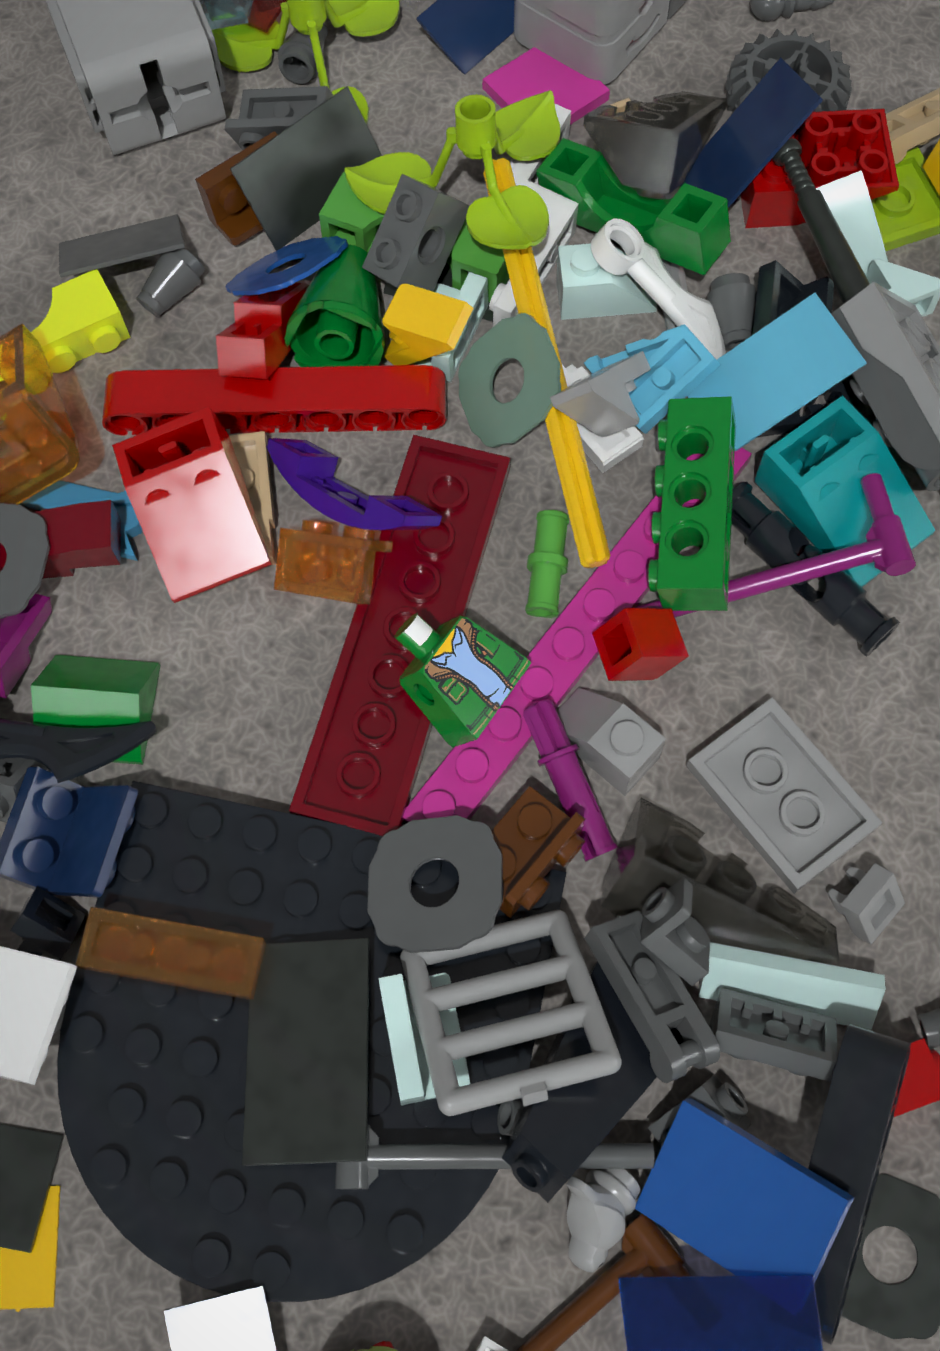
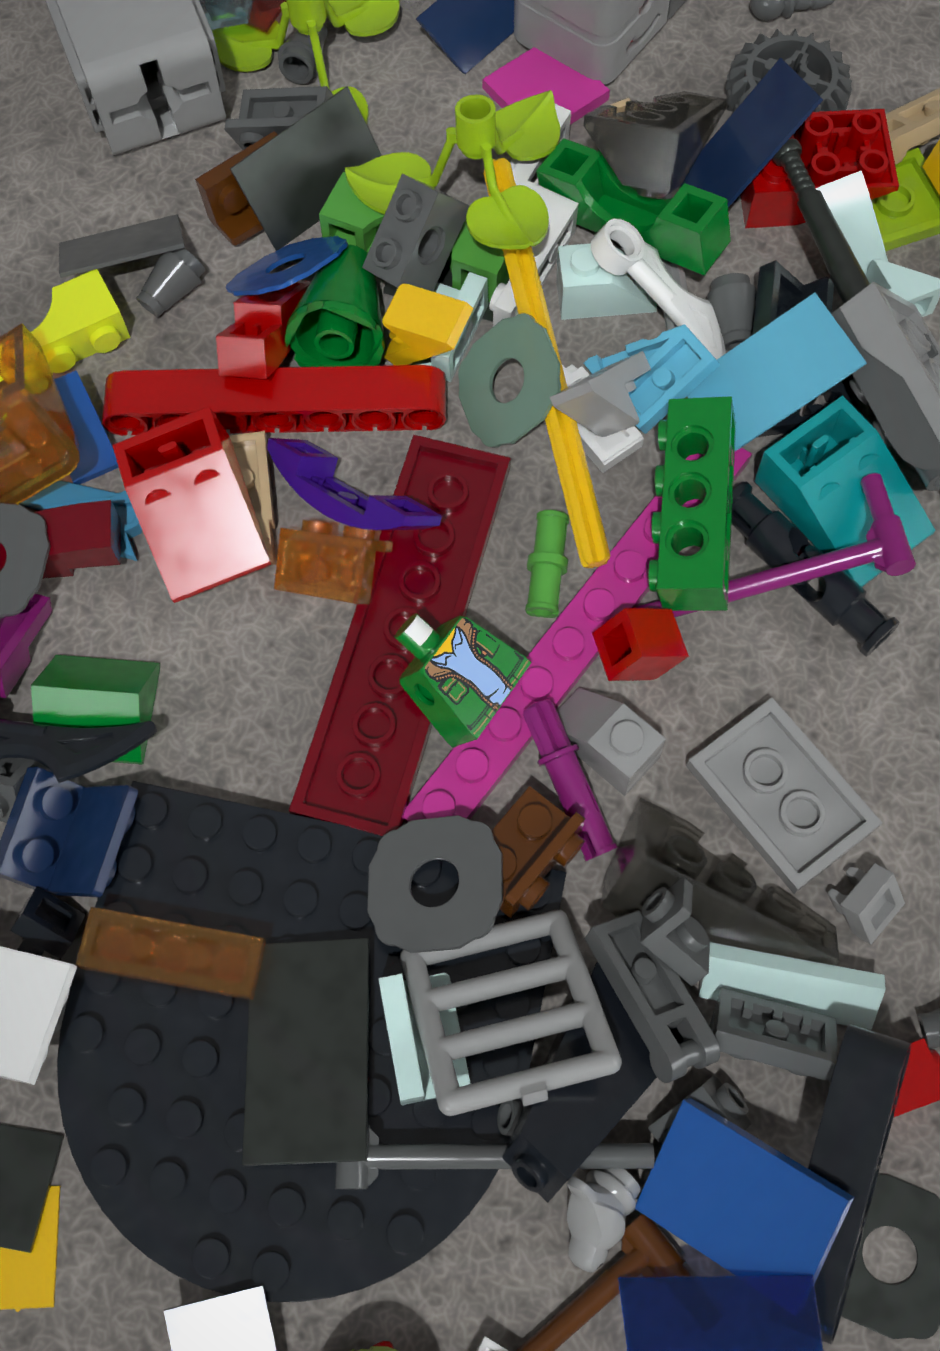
none -> blue slope [30,370,119,485]

